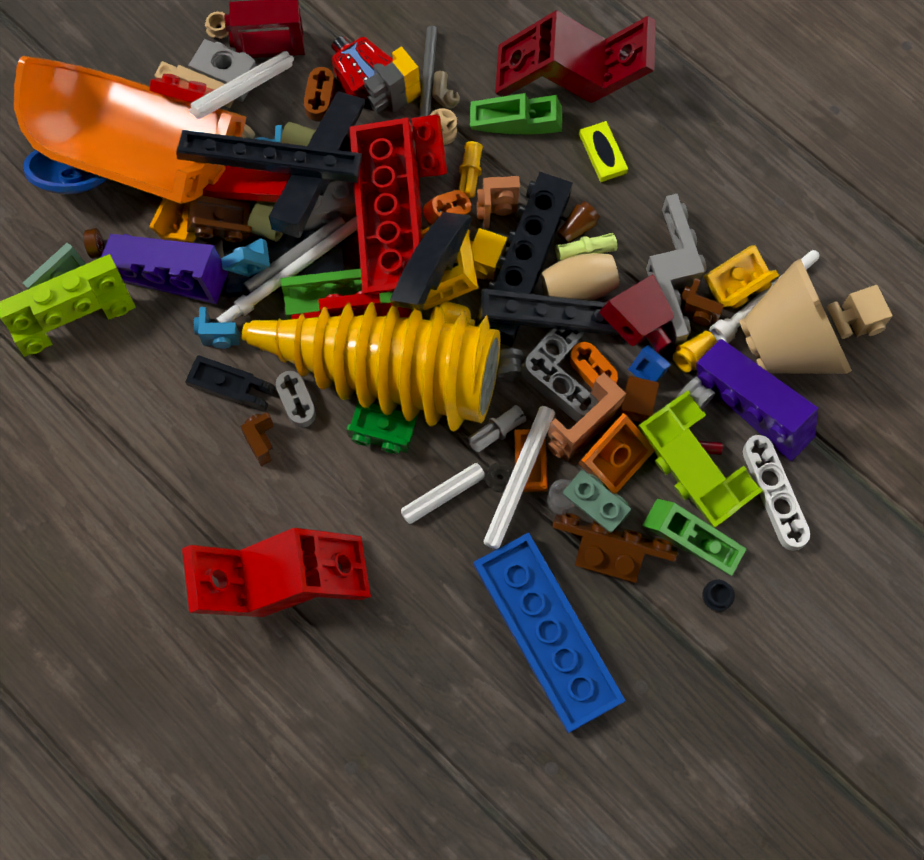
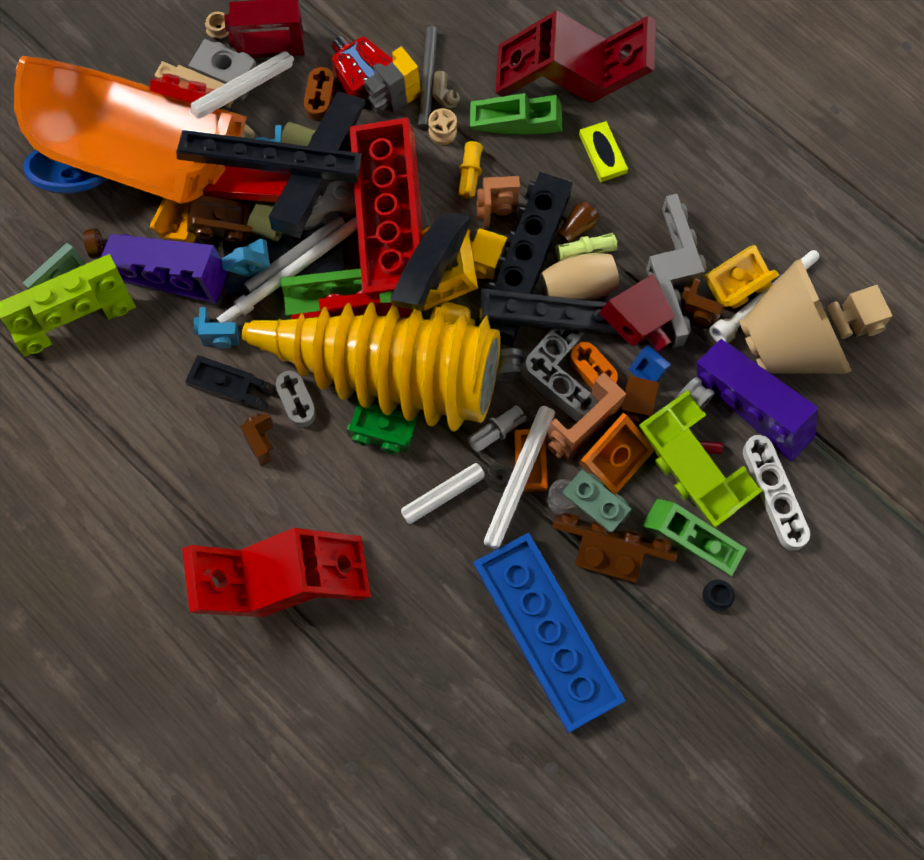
red bracket [411,114,447,177] -> none
orange beam [423,190,471,225] -> none
yellow cone [673,331,717,372] -> none

